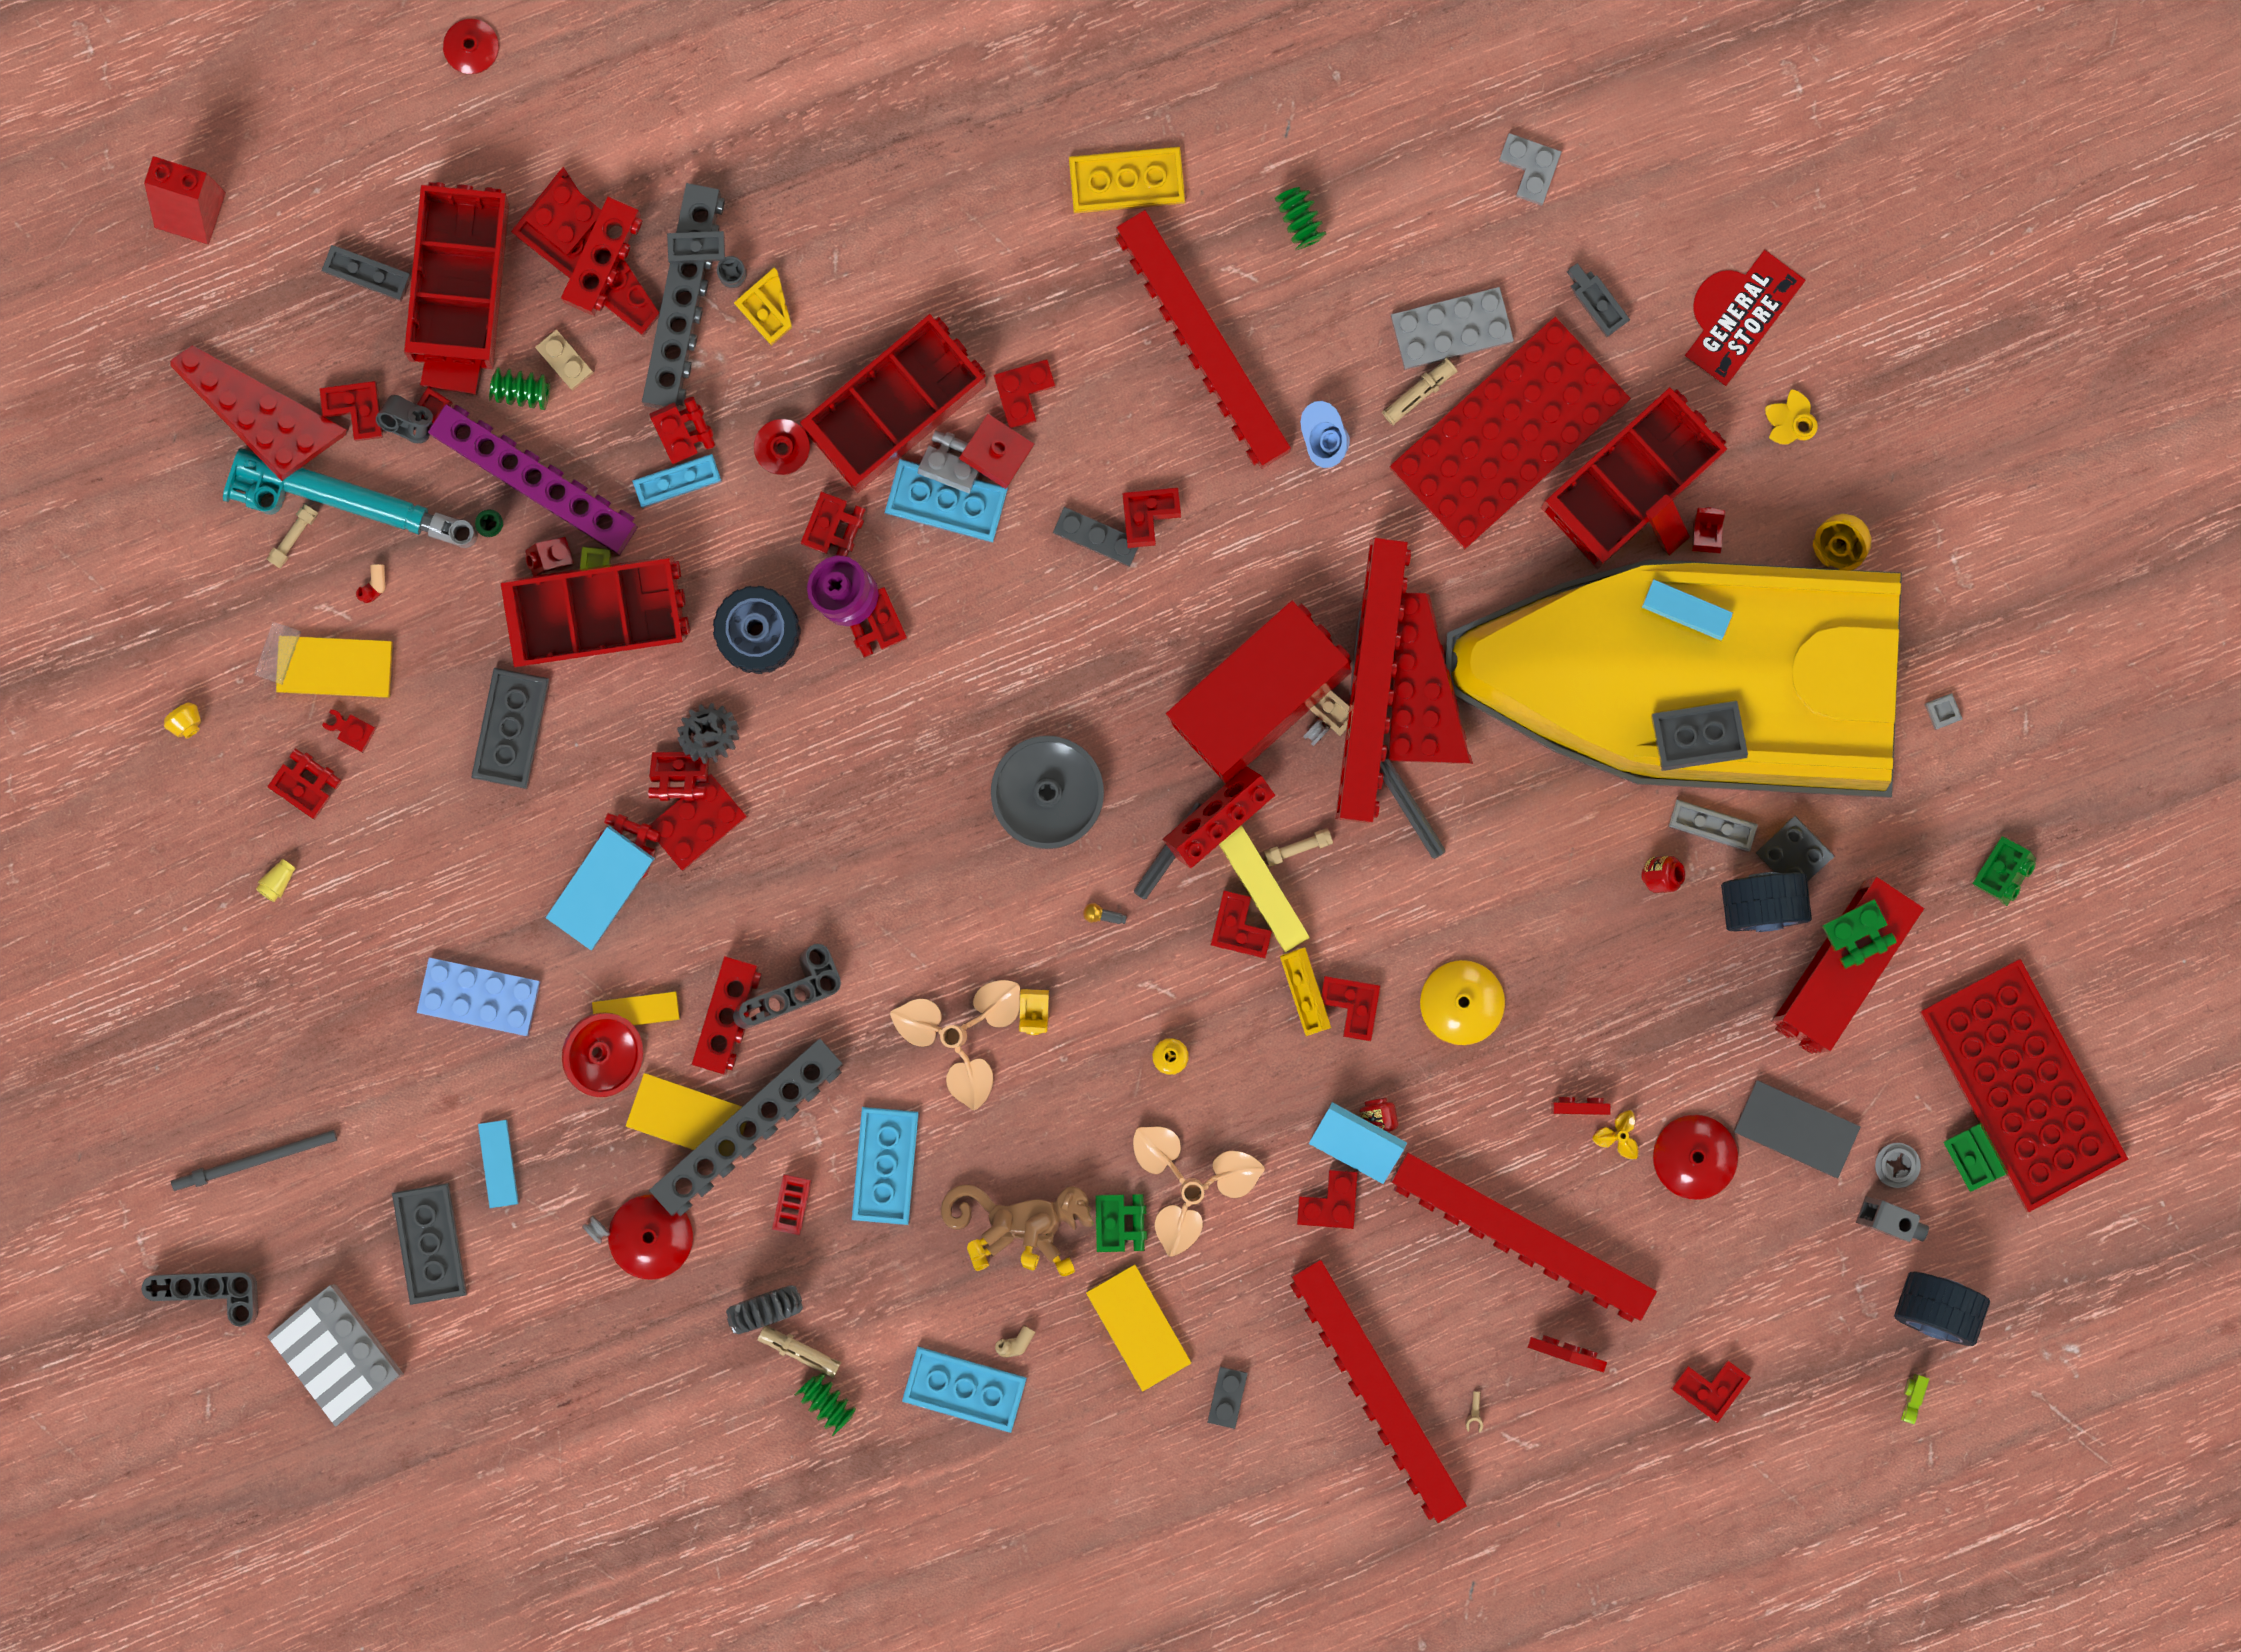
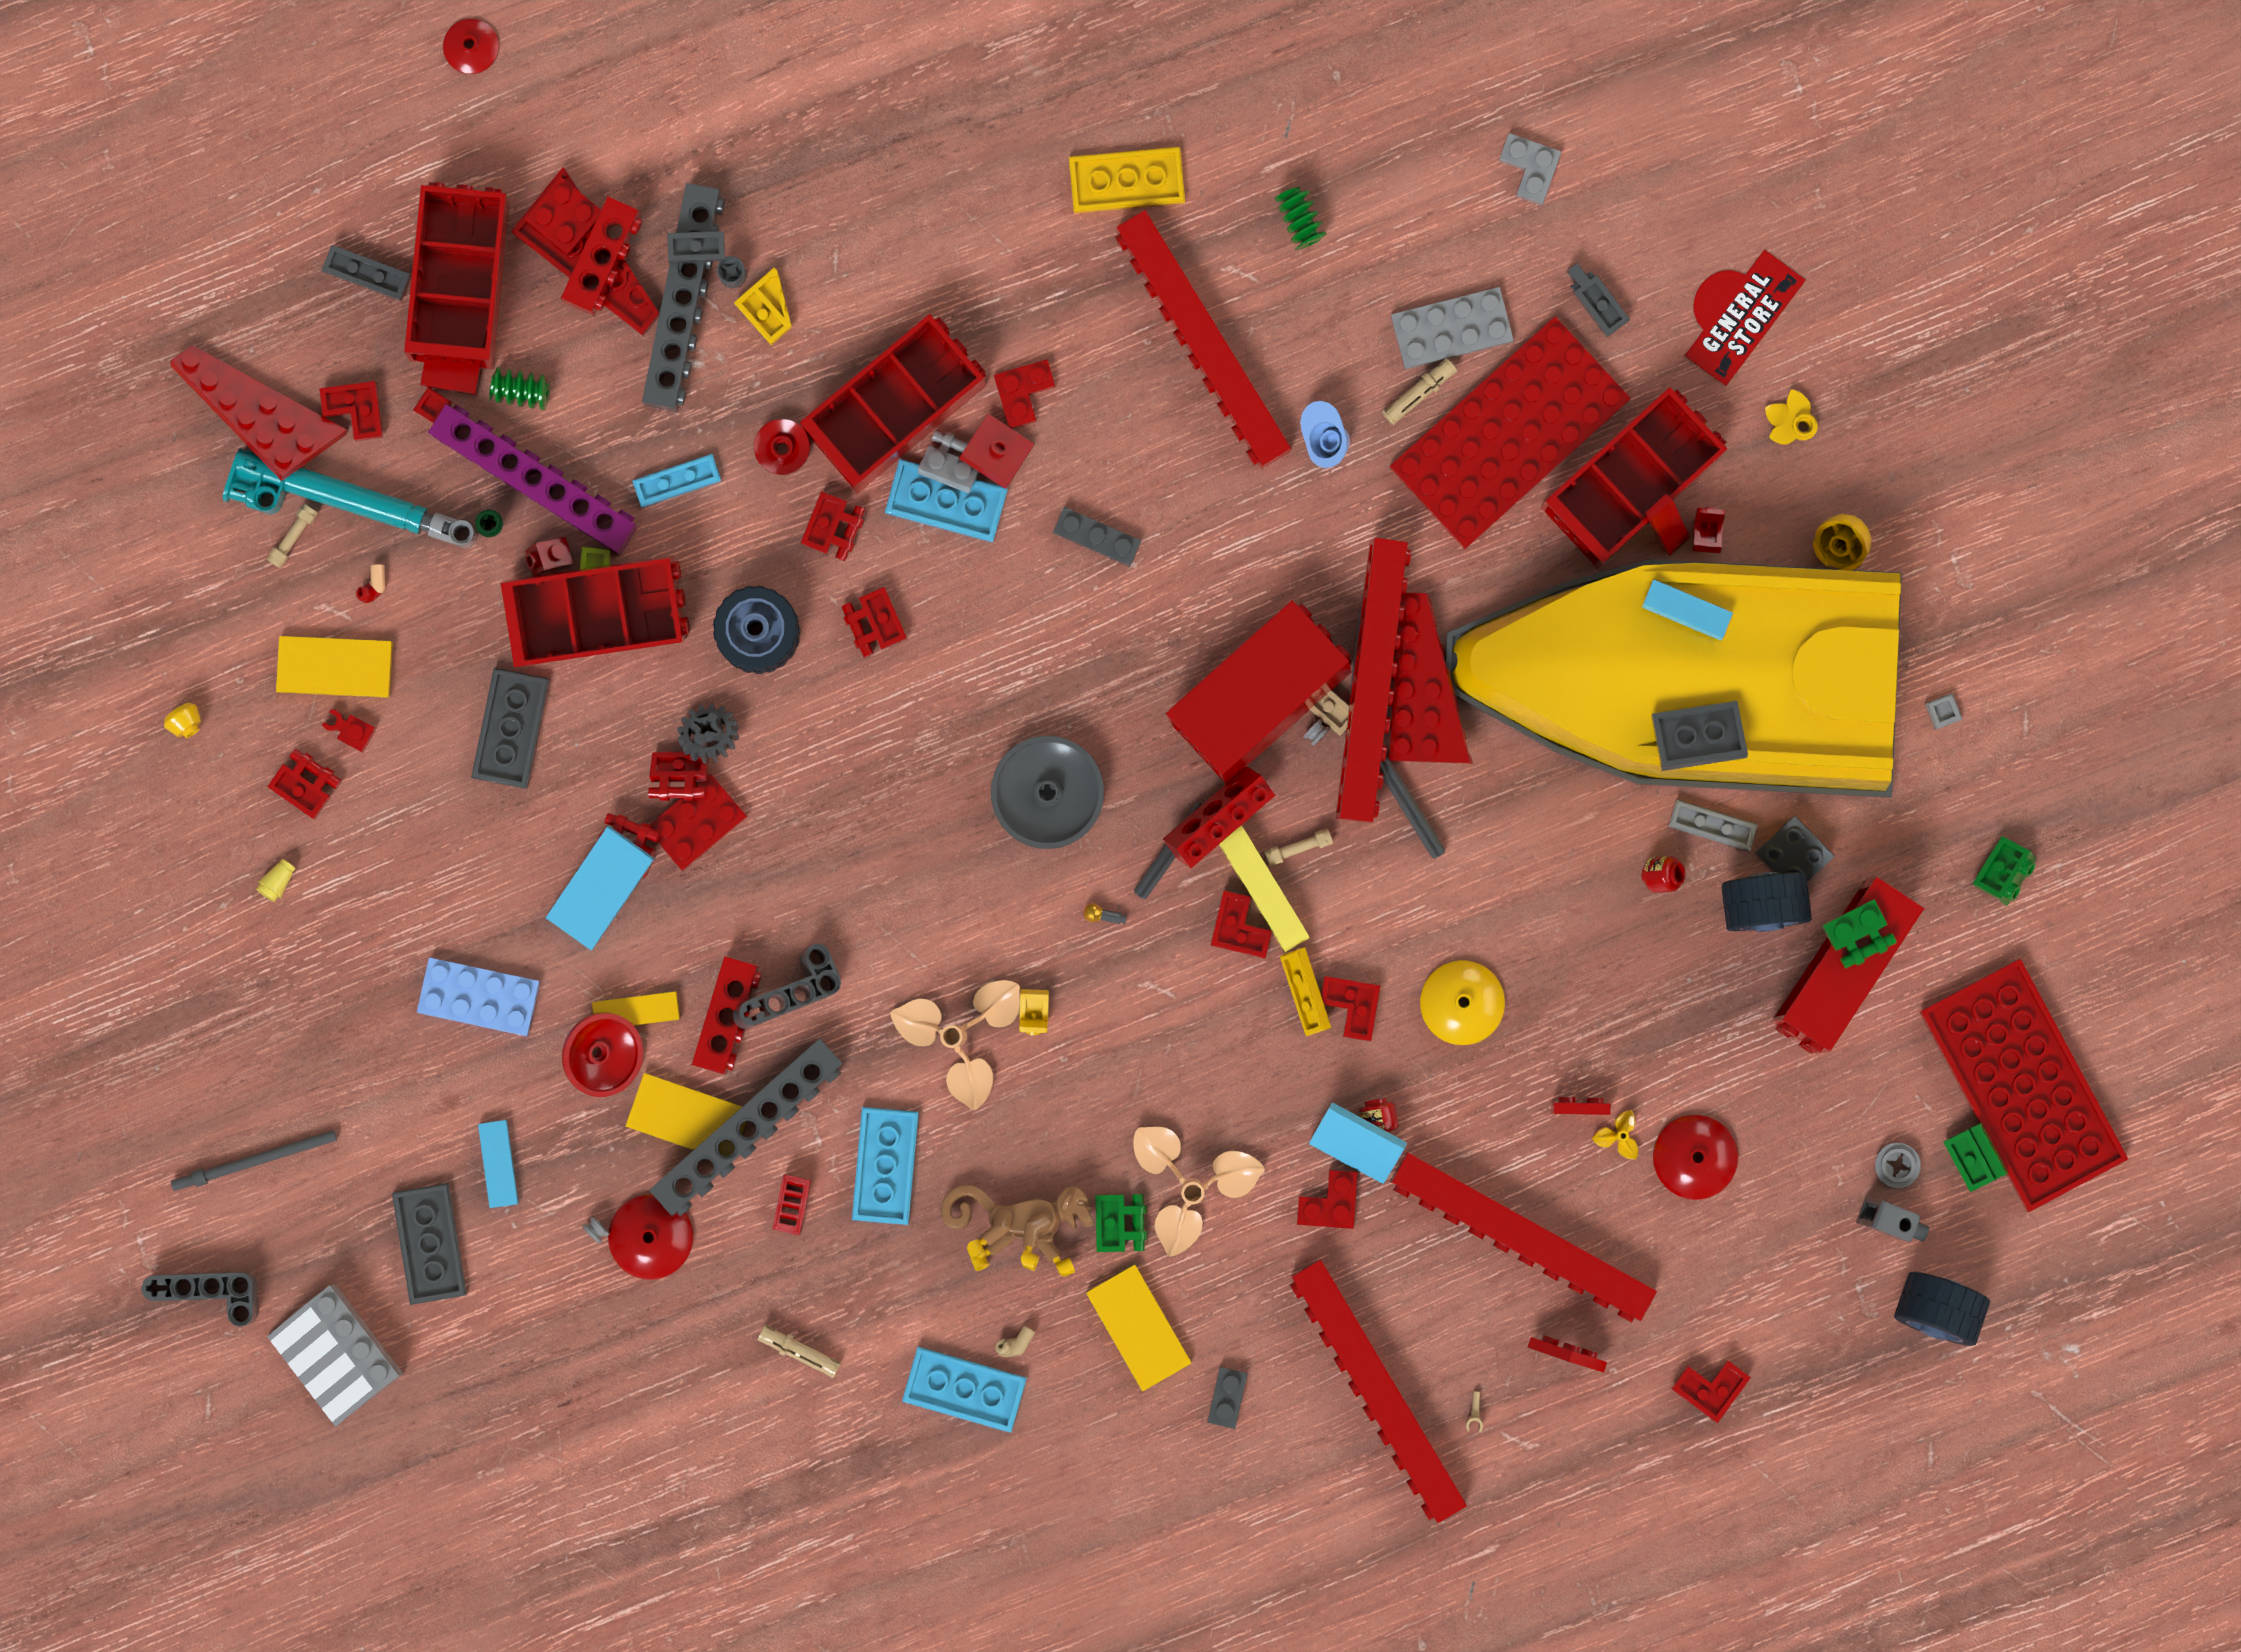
red slope [144,156,226,245] -> none
clear tile [254,622,301,685] -> none
dark grey piece [376,395,433,443] -> none
tan plate [535,329,594,391] -> none
red plate [649,397,716,465] -> none
dark grey gear [726,1285,803,1334] -> none
green piece [794,1373,856,1436] -> none
magenta wheel [807,555,879,626] -> none
red plate [1122,488,1181,548] -> none
yellow head [1152,1038,1189,1075] -> none
dark grey tile [1733,1080,1861,1179] -> none
lime plate [1901,1374,1929,1424] -> none

